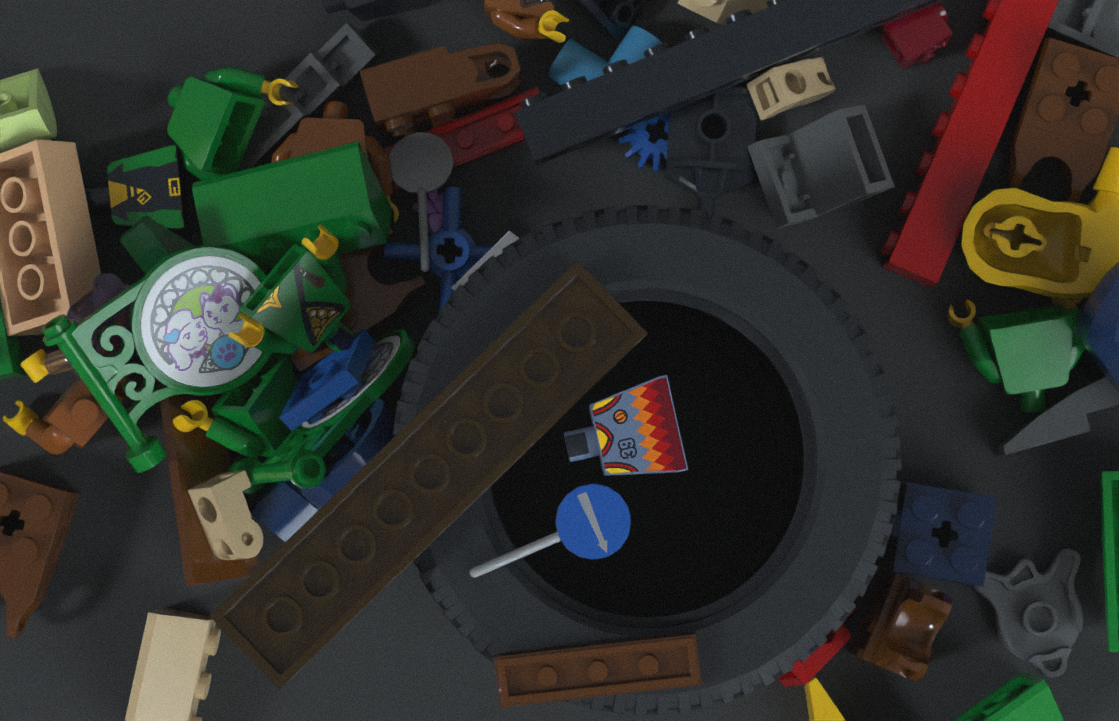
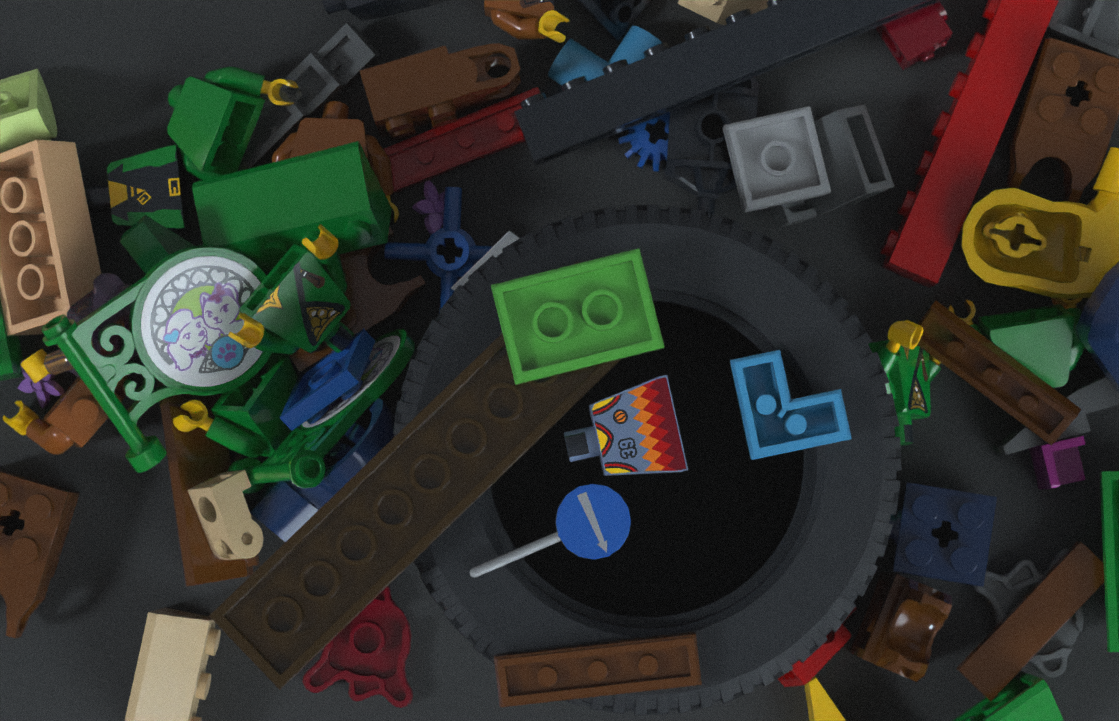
light grey piece [389,132,454,272] -> none
tan leg [746,57,836,120] -> none
none -> medium lavender plant [18,359,65,409]
none -> dark red tile [302,586,414,708]
none -> bright green tile [491,248,664,385]
none -> light grey tile [723,106,831,213]
none -> dark azure brick [730,350,852,460]
none -> green torso [868,320,942,446]
none -> reddish brown tile [918,301,1081,446]
none -> reddish brown tile [956,541,1104,701]
none -> magenta panel [1029,436,1086,489]

